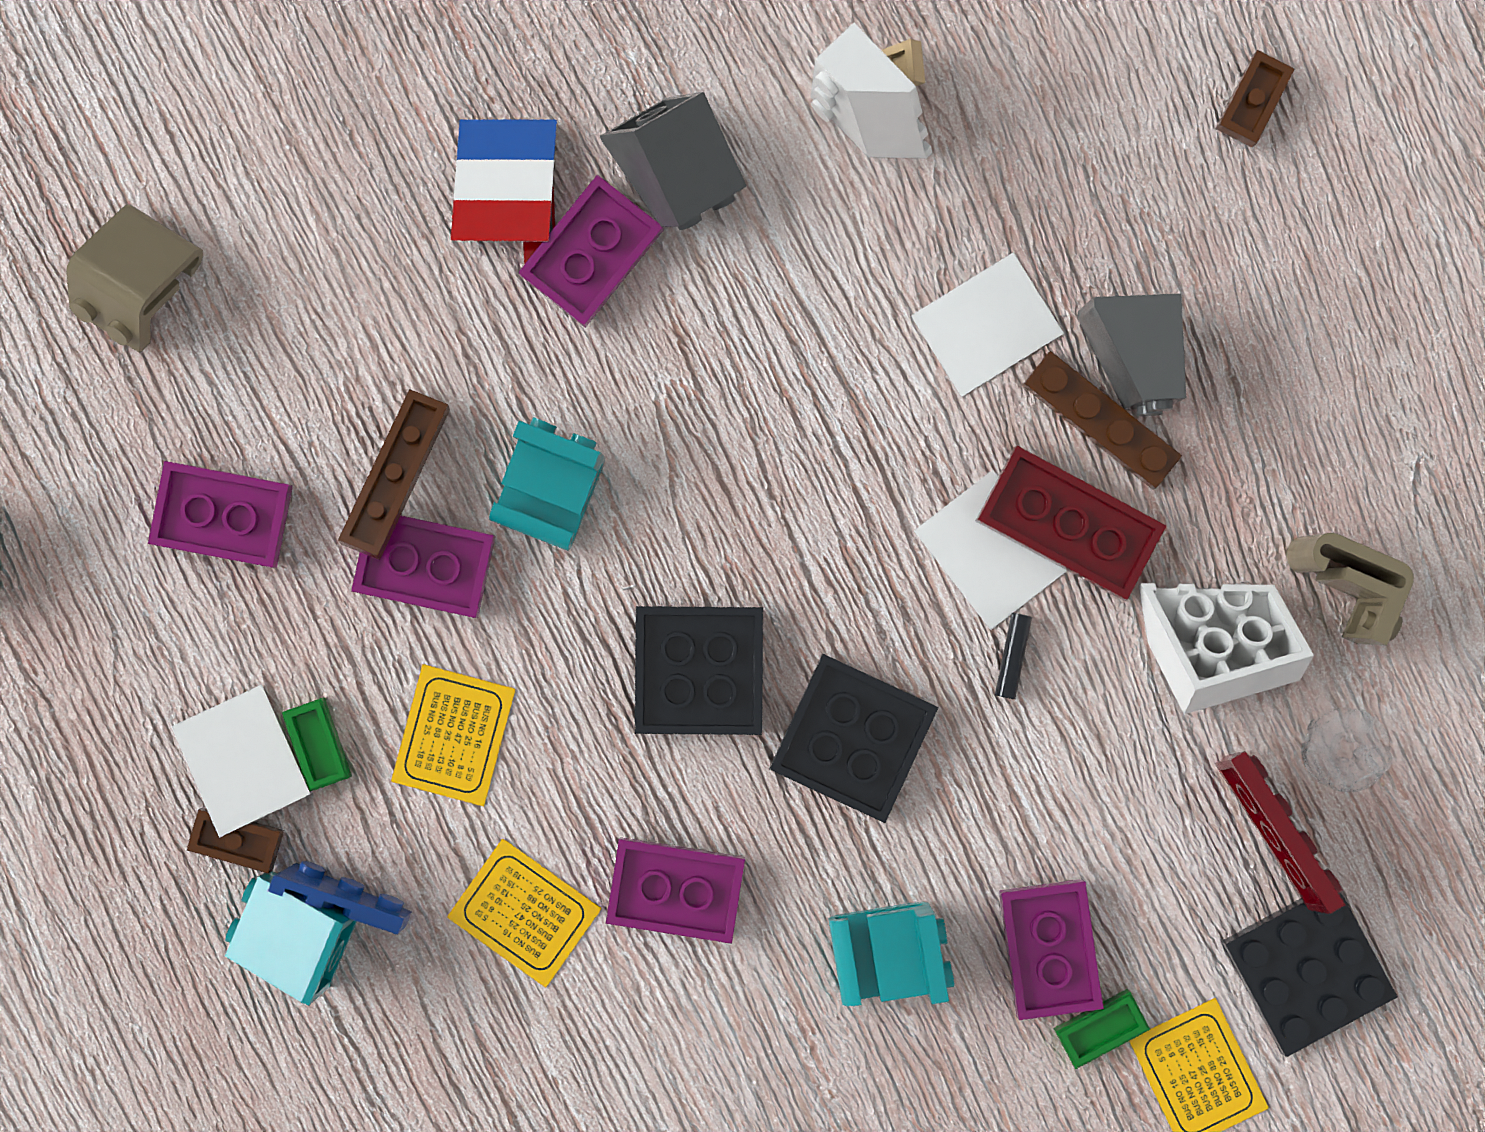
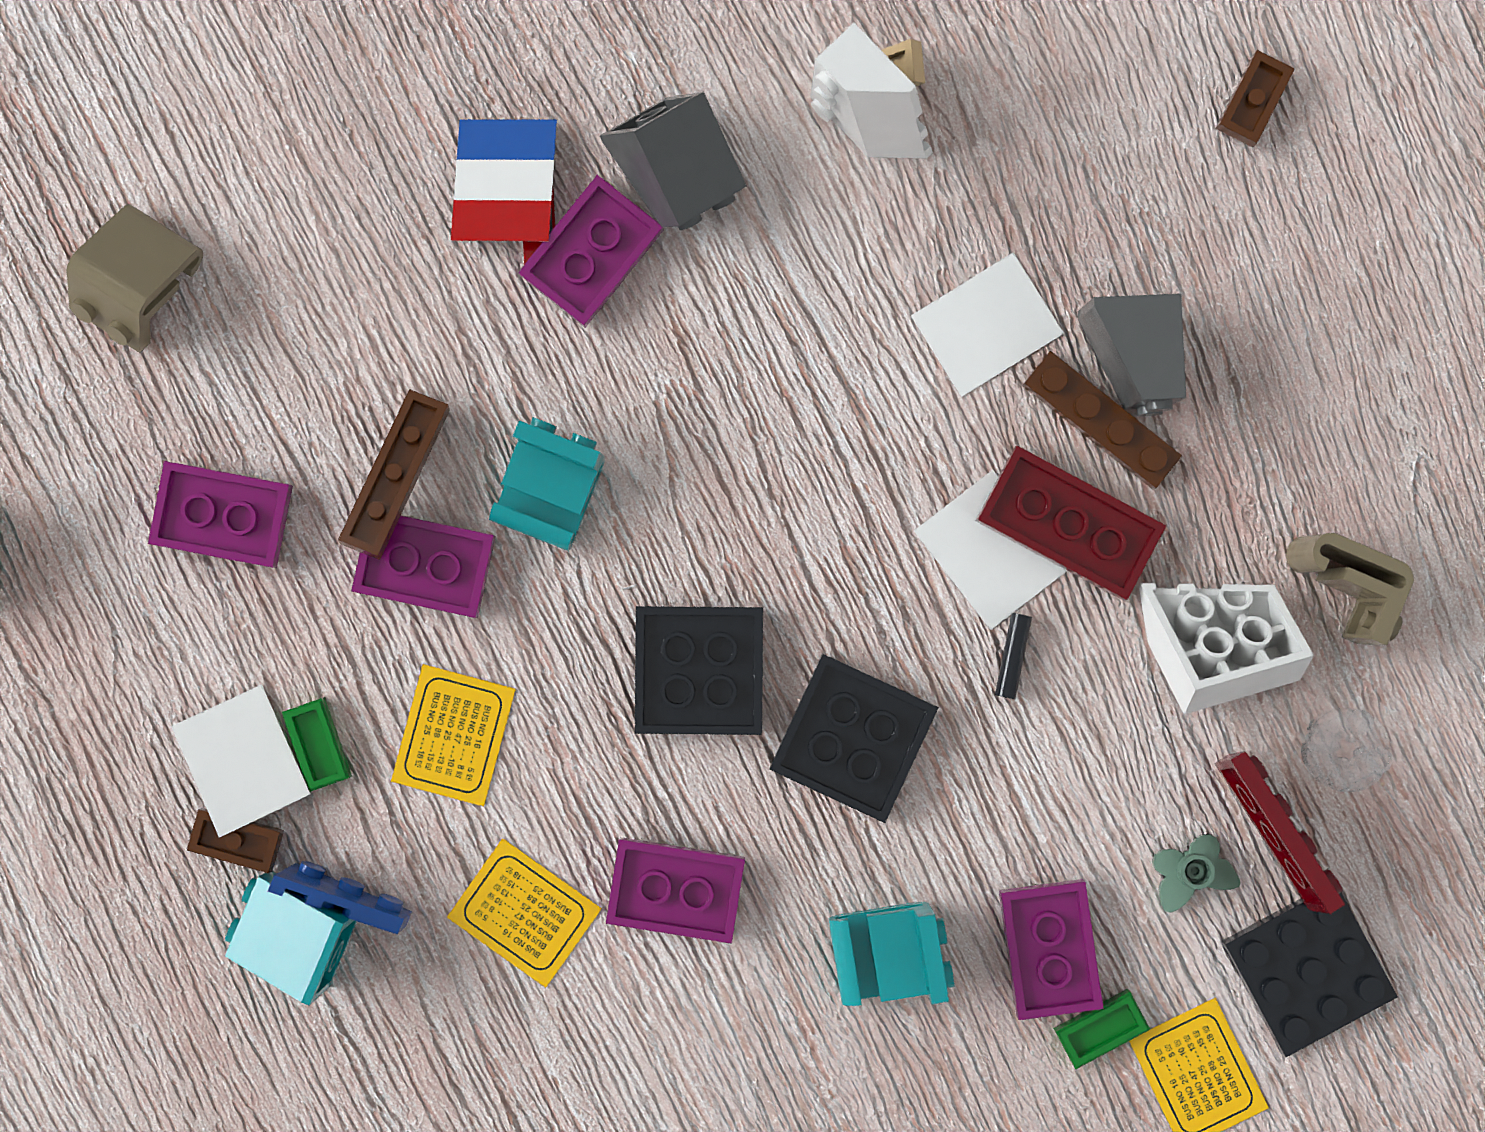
none -> sand green animal [1152,834,1240,913]

